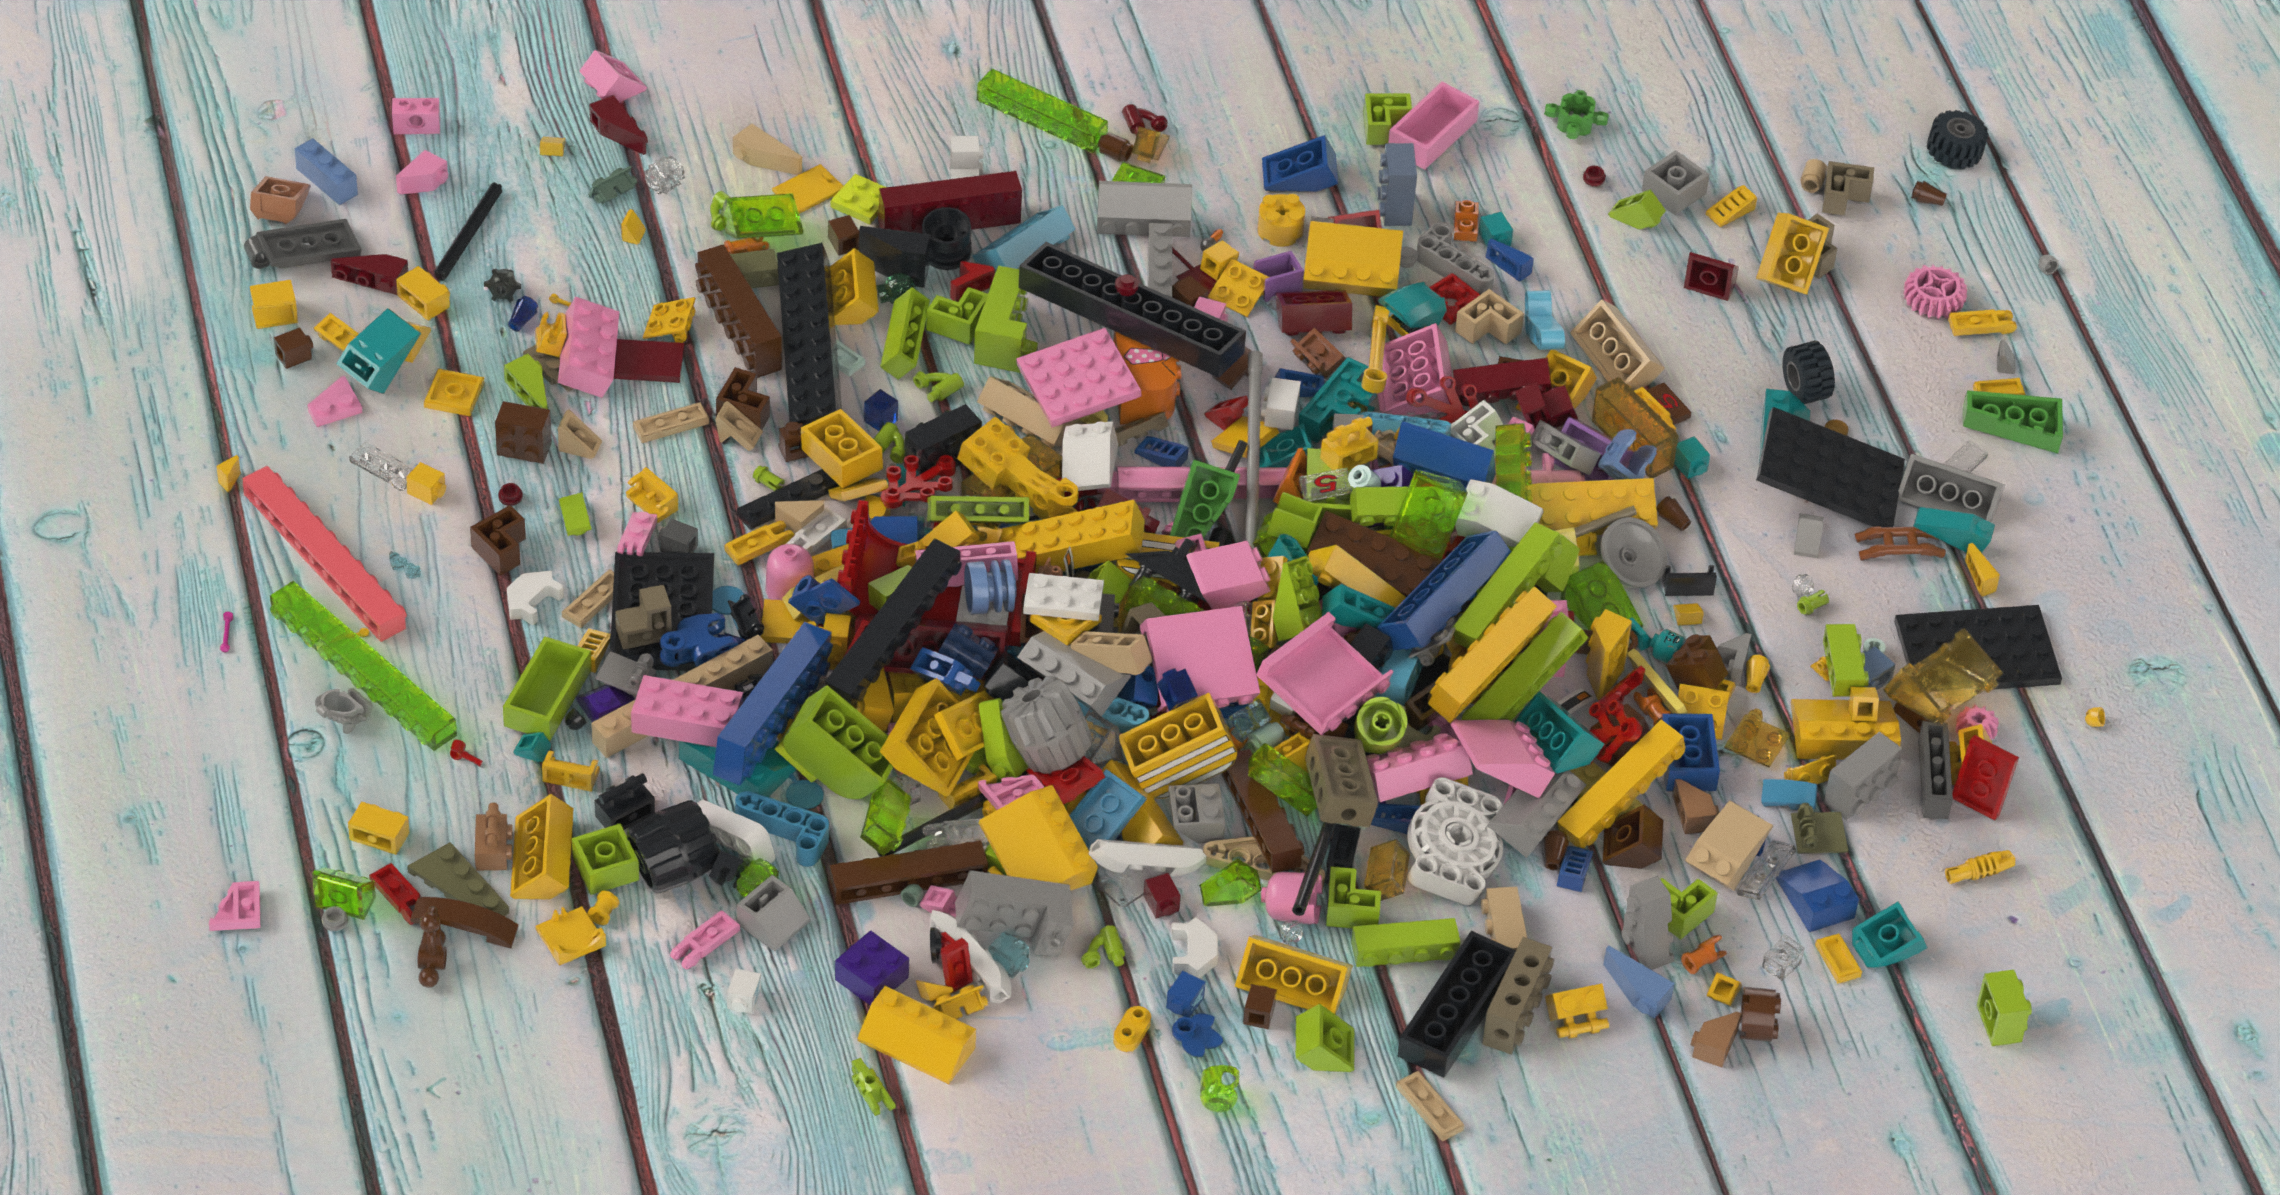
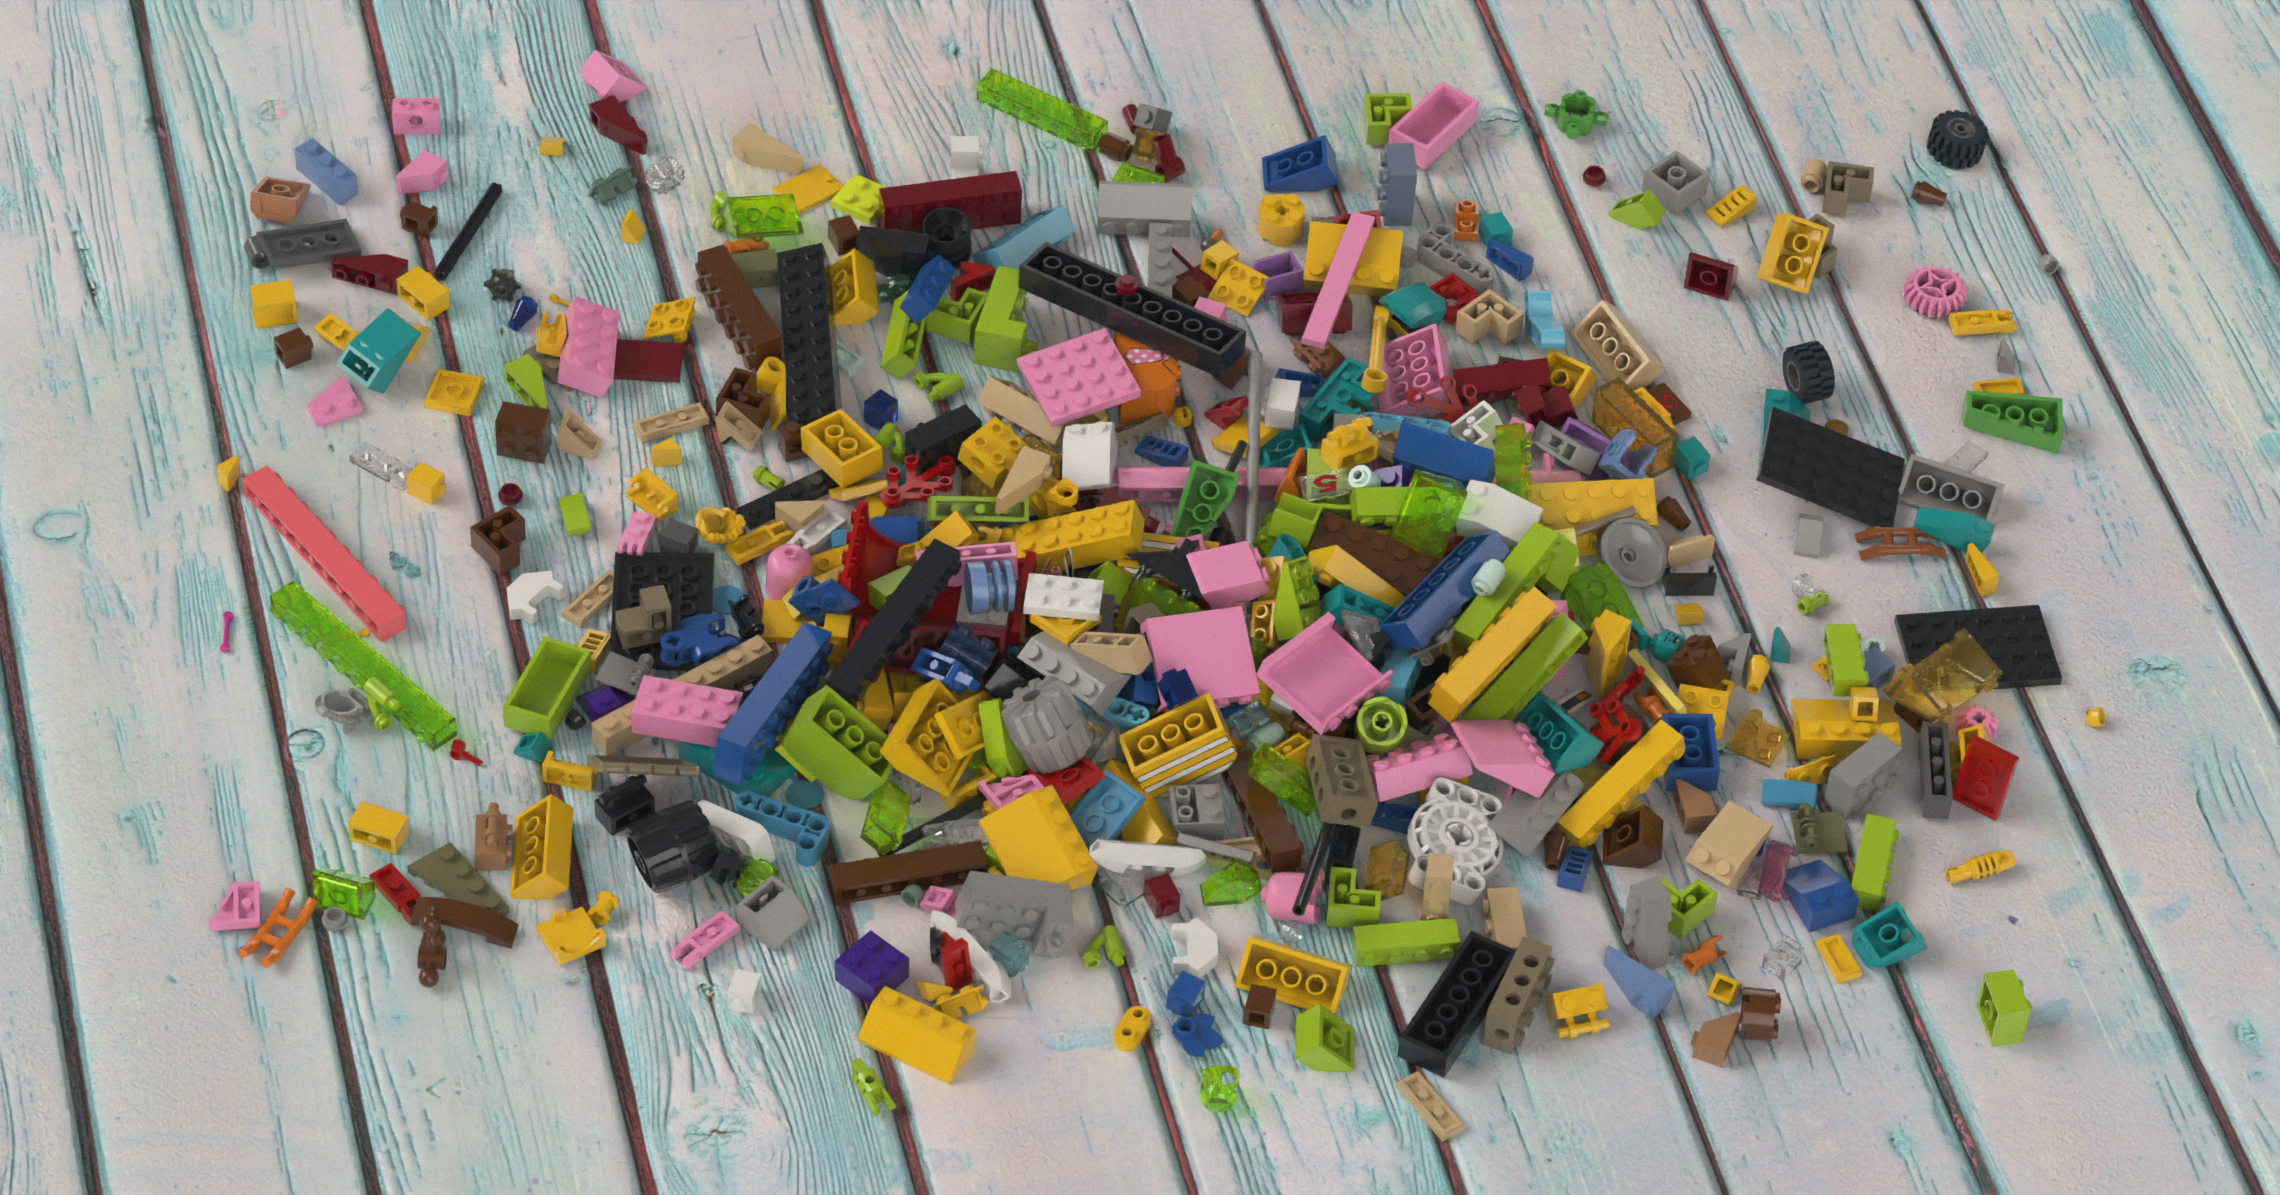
lime brick [572,824,639,895] -> none
none -> orange piece [238,888,318,968]
none -> lime plant [363,677,401,731]
none -> reddish brown brick [400,201,438,238]
none -> dark tan hinge [587,755,700,777]
none -> yellow slope [651,438,682,467]
none -> yellow hair [695,506,746,545]
none -> yellow door [756,357,787,432]
none -> blue brick [899,254,956,324]
none -> tan slope [995,446,1053,515]
none -> dark grey brick [1133,103,1173,134]
none -> dark red piece [1151,133,1185,183]
none -> yellow hinge [1173,406,1192,427]
none -> light grey tile [1177,833,1257,862]
none -> bright pink tile [1301,212,1375,349]
none -> clear slope [1341,610,1380,661]
none -> tan brick [1420,853,1454,921]
none -> light aqua brick [1471,559,1506,596]
none -> tan panel [1664,534,1715,569]
none -> clear pink hinge [1757,844,1798,902]
none -> teal slope [1770,627,1791,663]
none -> lime brick [1851,813,1900,912]

